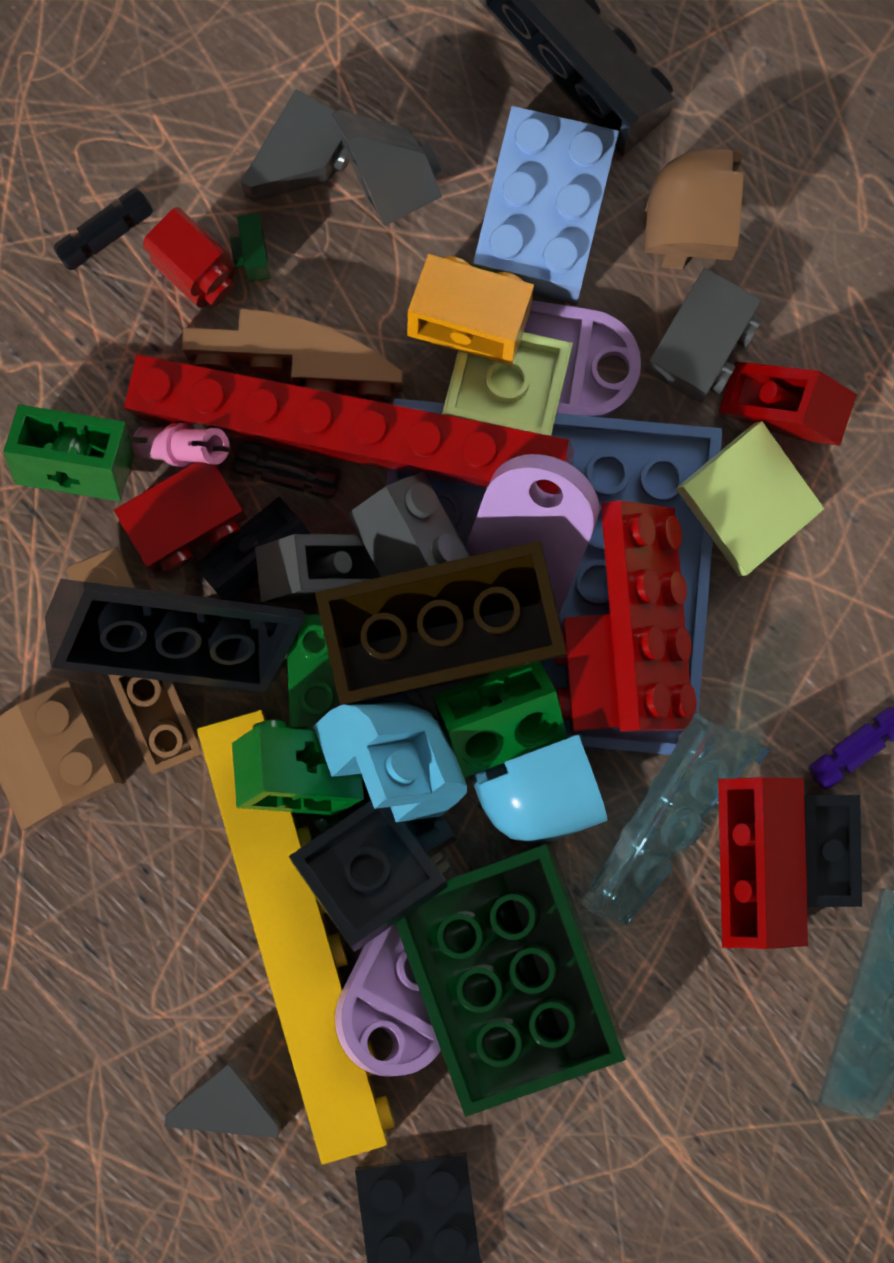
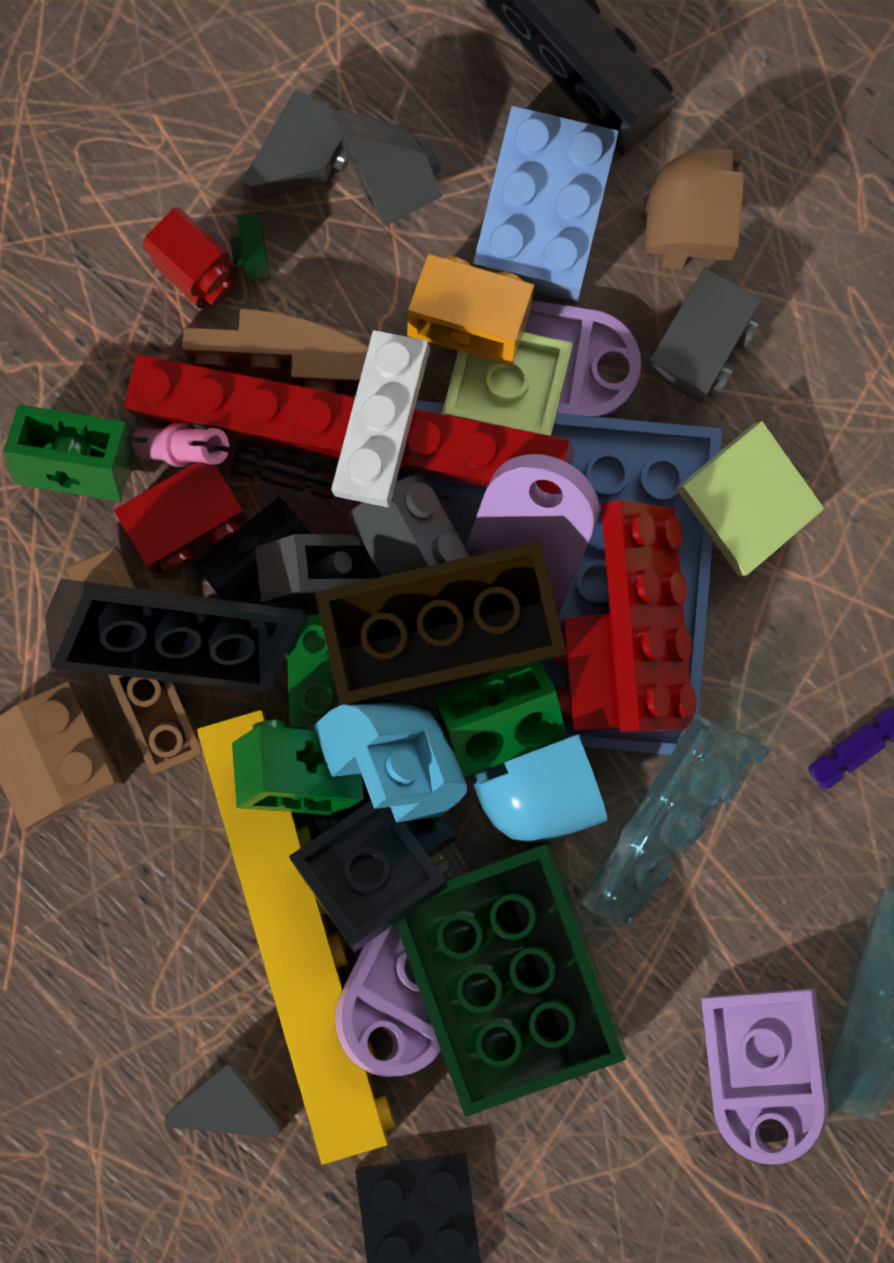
black axle [53,188,153,270] -> none
red slope [718,361,857,446] -> none
red brick [718,777,808,949] -> none
black plate [804,795,862,907] -> none
none -> white plate [331,330,430,507]
none -> lavender tile [701,988,829,1164]

